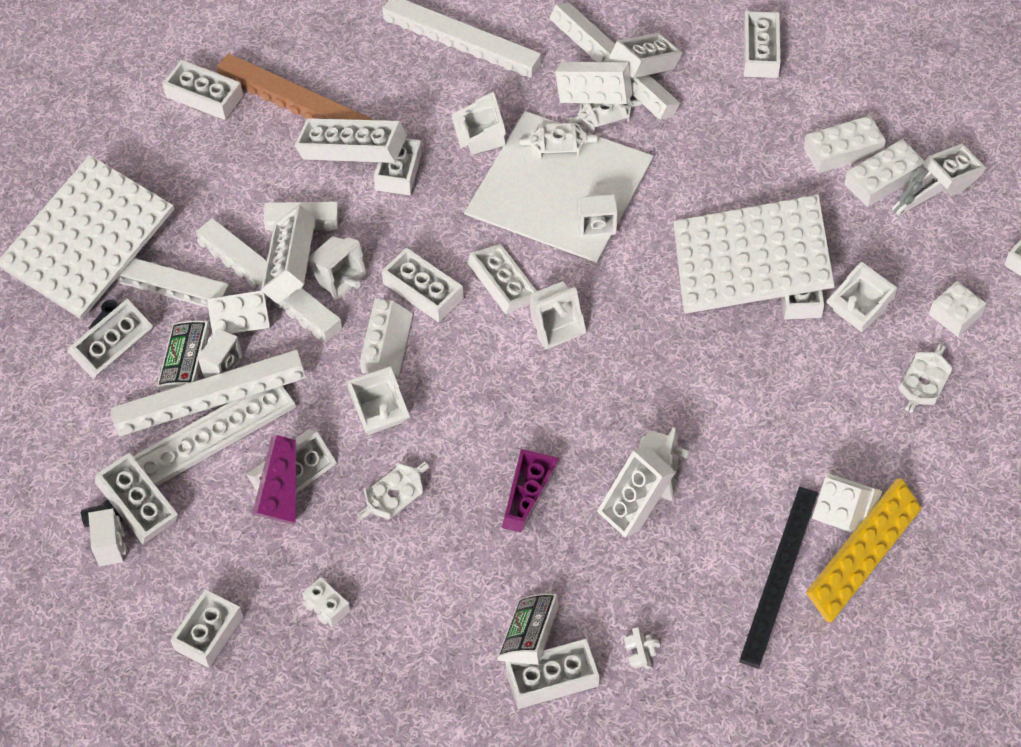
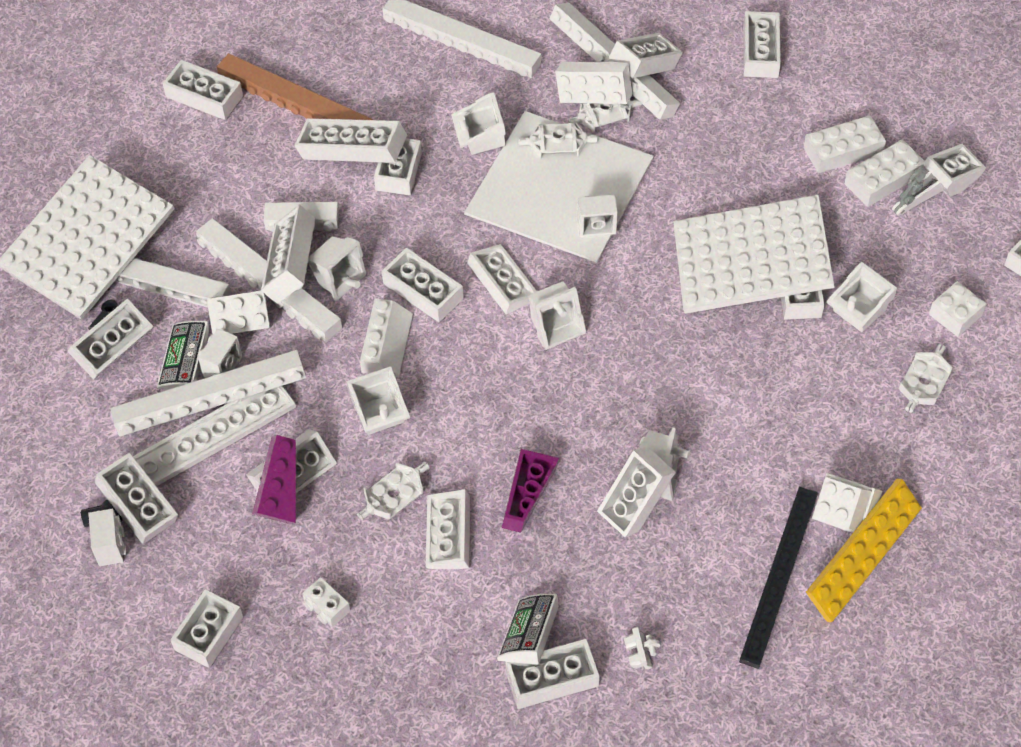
none -> white slope [426,489,470,569]

